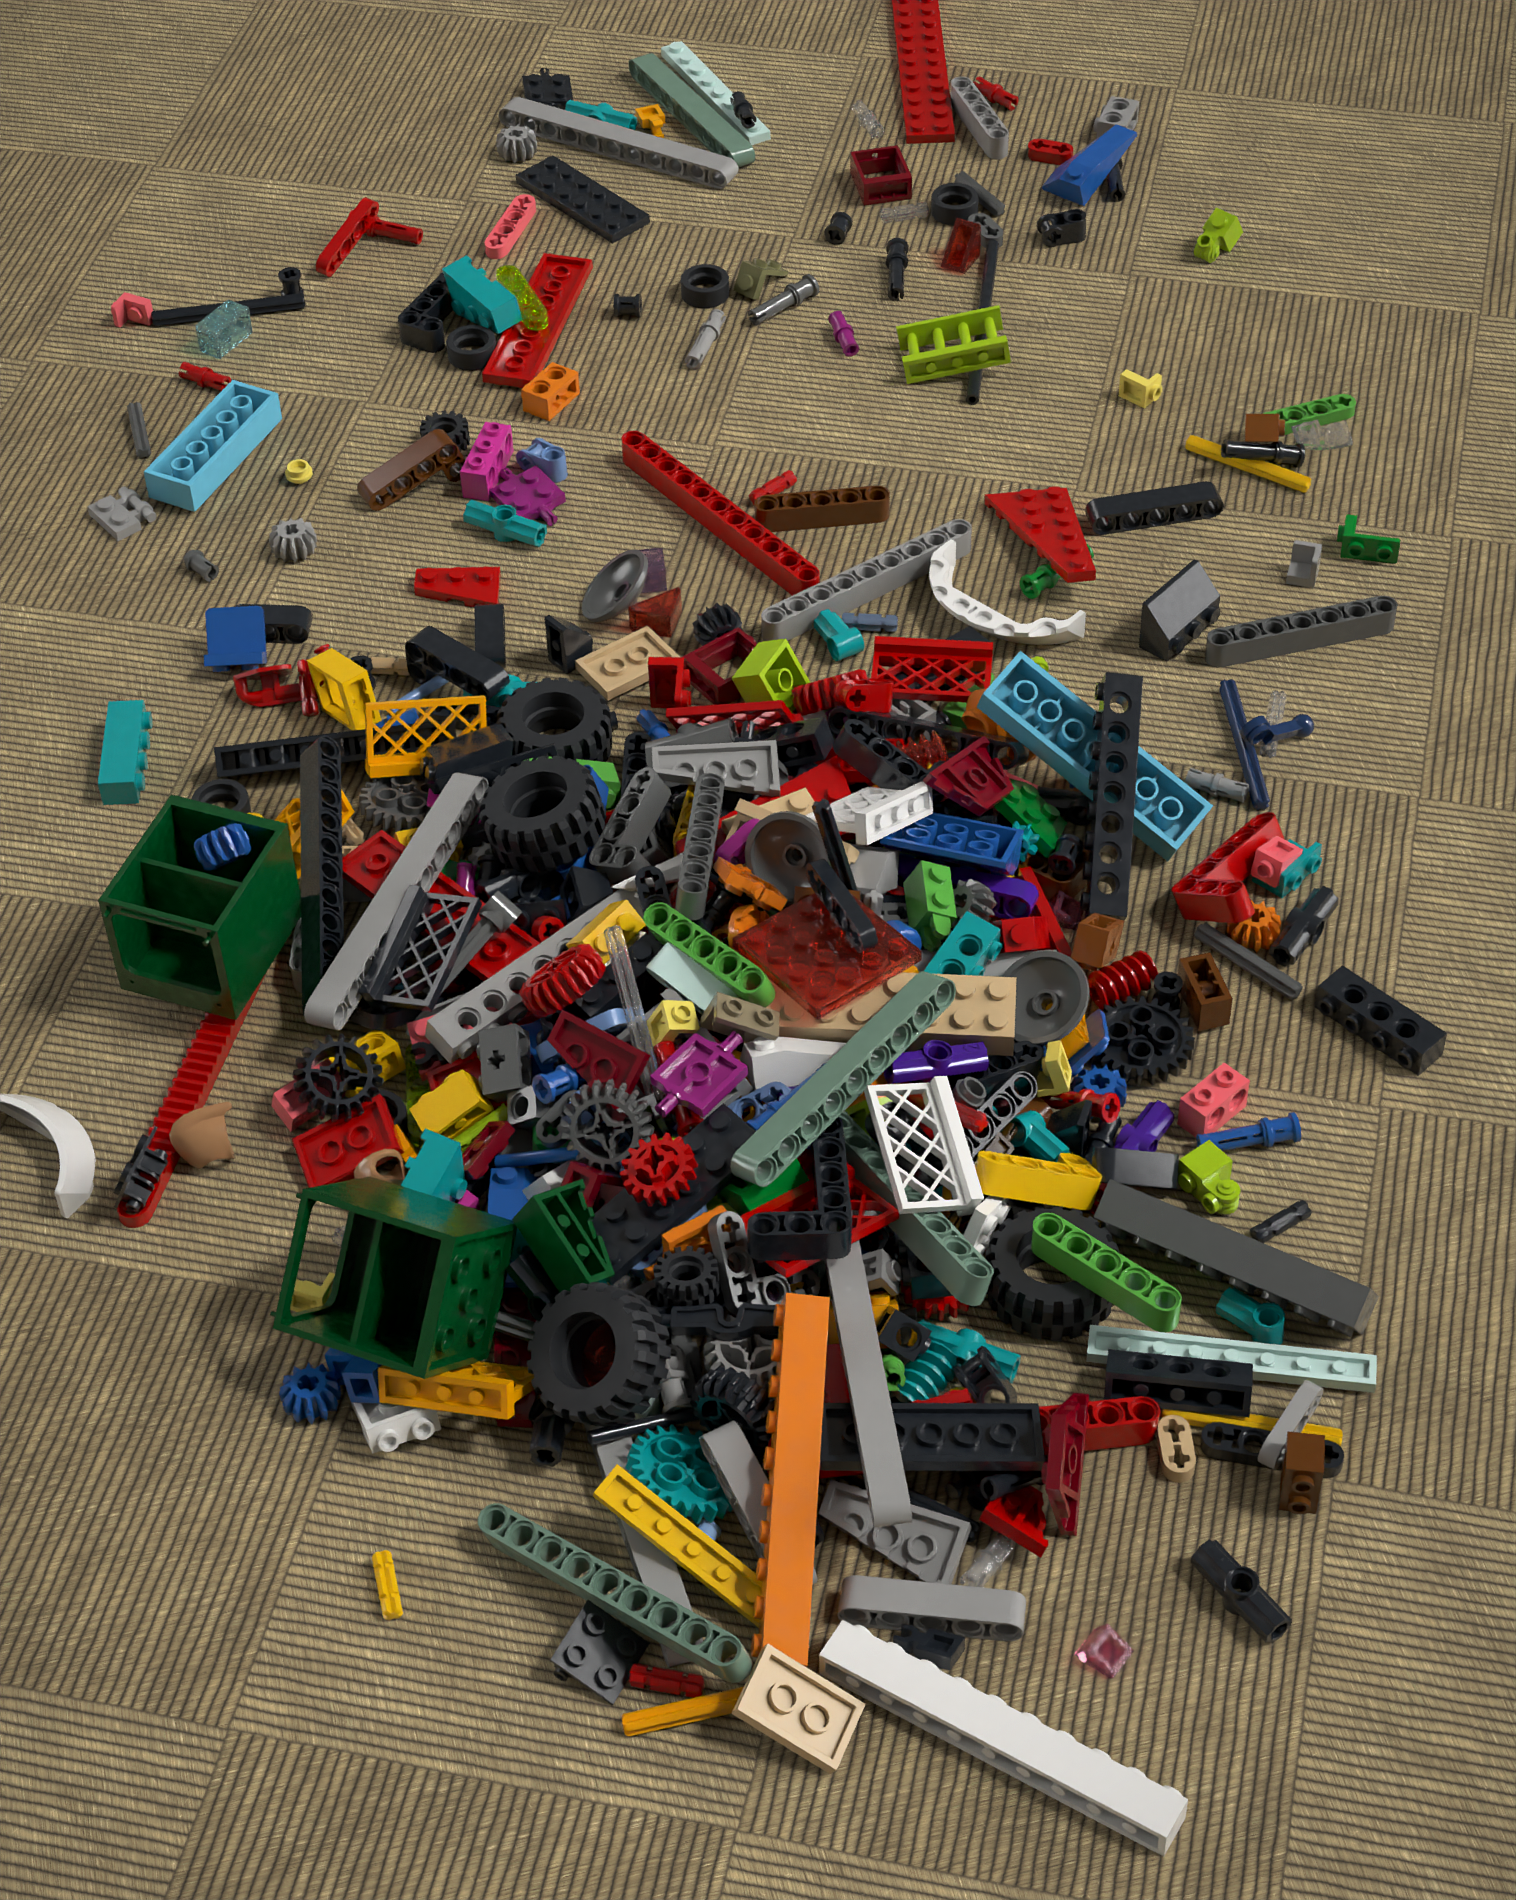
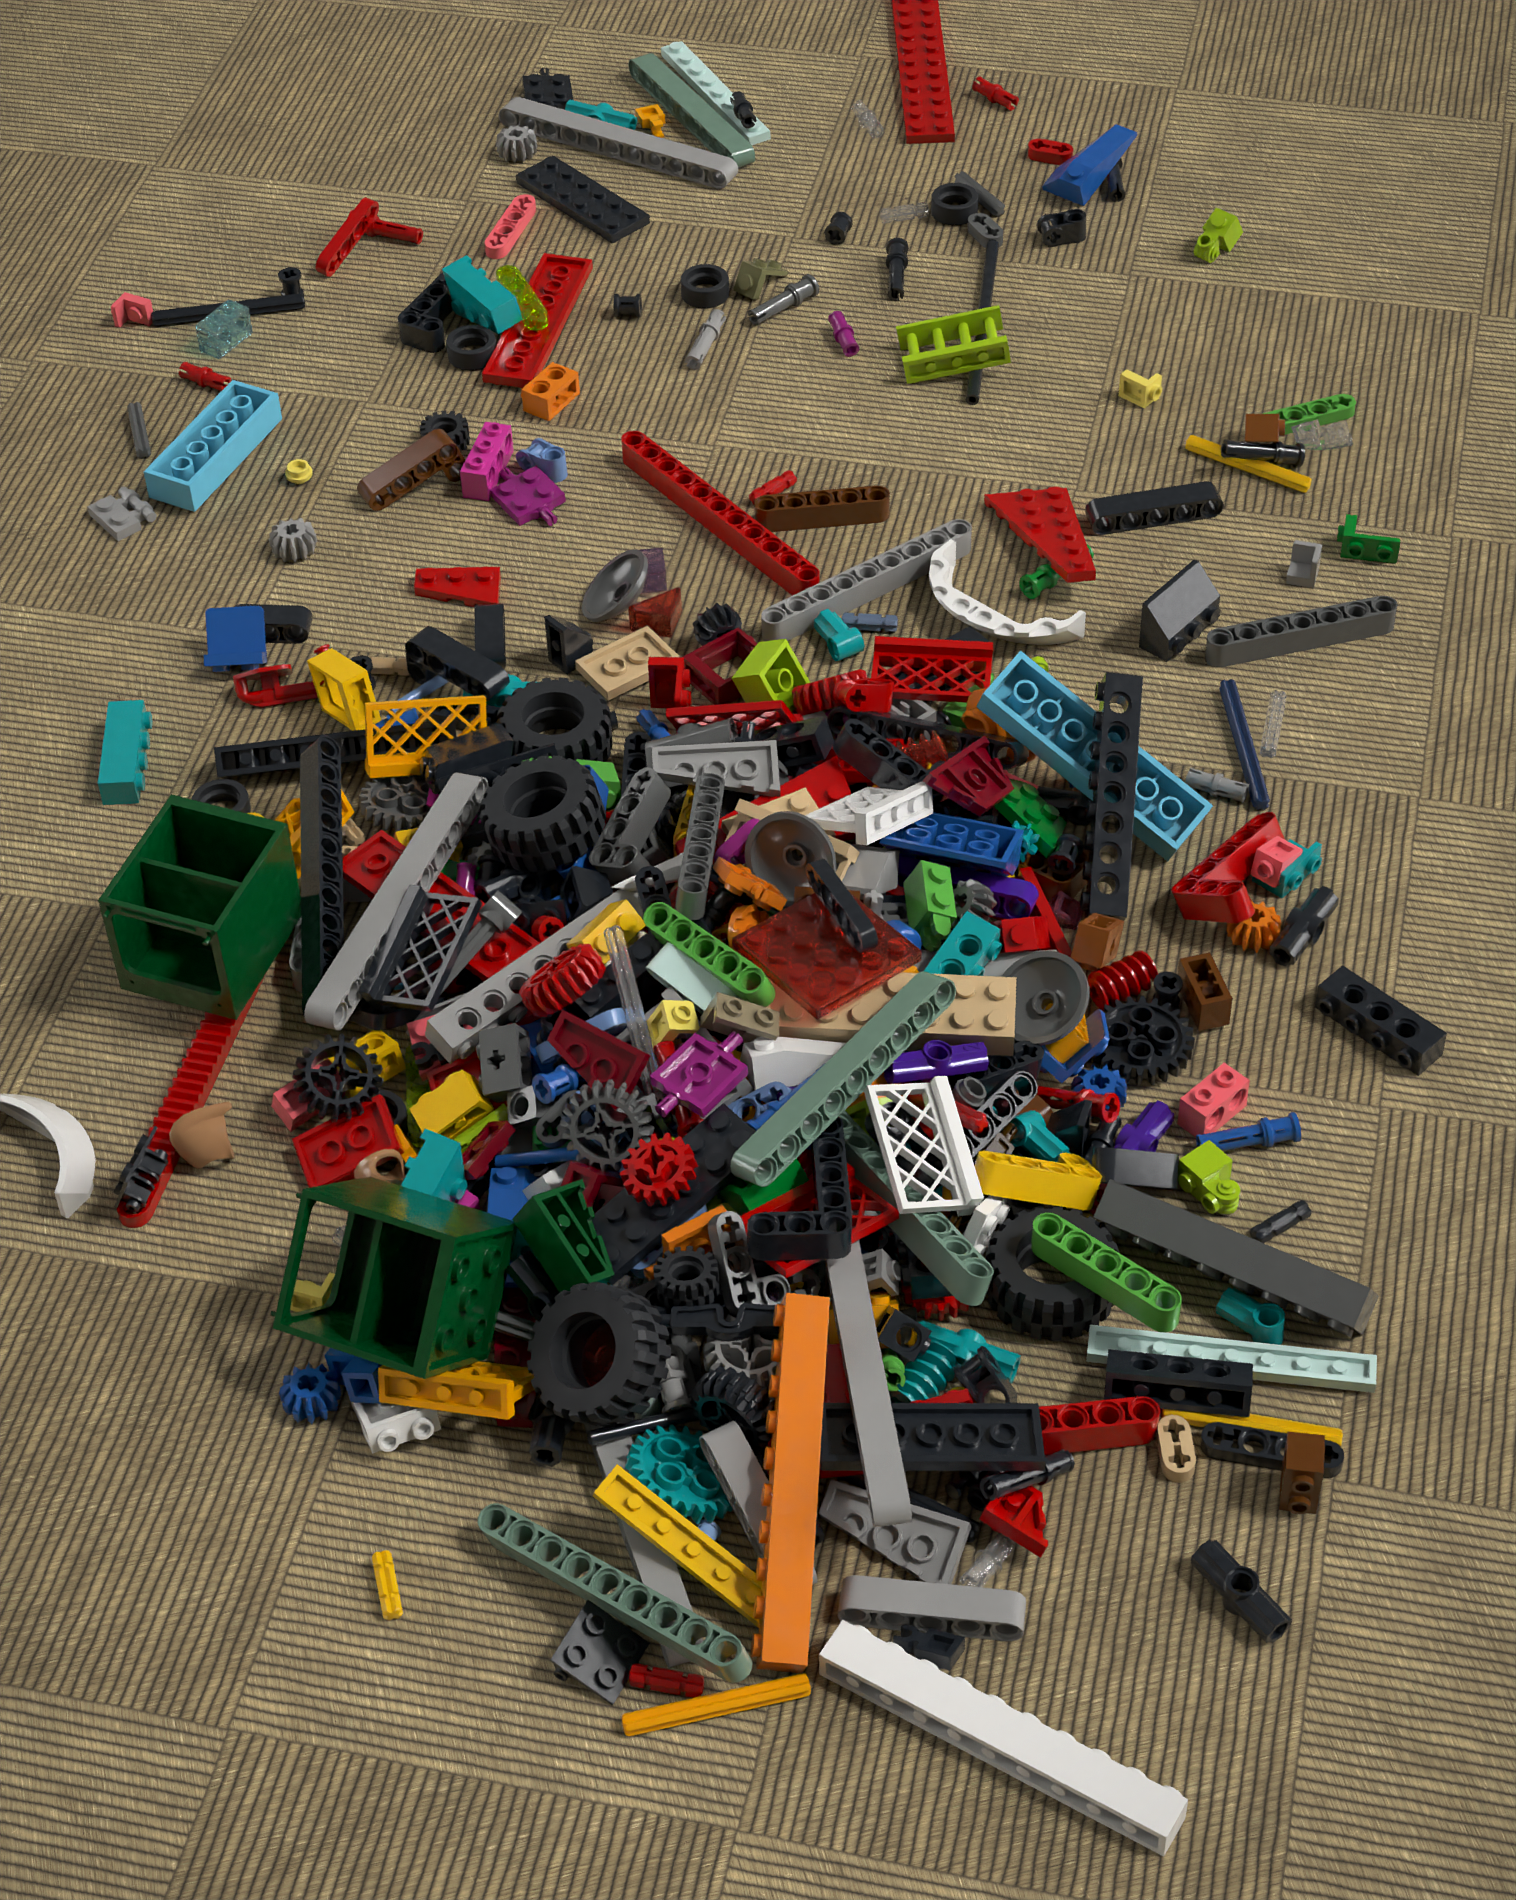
dark grey pin [184,550,219,582] -> none
blue gear [194,823,251,870] -> none
red axle [297,659,319,717] -> none
teal piece [463,500,547,547] -> none
tan plate [731,1644,865,1774] -> none
black axle [812,799,863,908] -> none
dark red window [850,145,912,206] -> none
clear red slope [940,218,981,274] -> none
light grey beam [950,77,1009,160] -> none
light yellow bracket [1037,1040,1072,1097] -> none
dark red wing [1042,1393,1089,1536] -> none
clear pink slope [1075,1623,1134,1679] -> none
light grey brick [1093,96,1139,139] -> none
dark grey axle [1194,923,1303,1000] -> none
dark blue piece [1239,714,1314,745] -> none
light grey beam [1258,1380,1324,1470] -> none

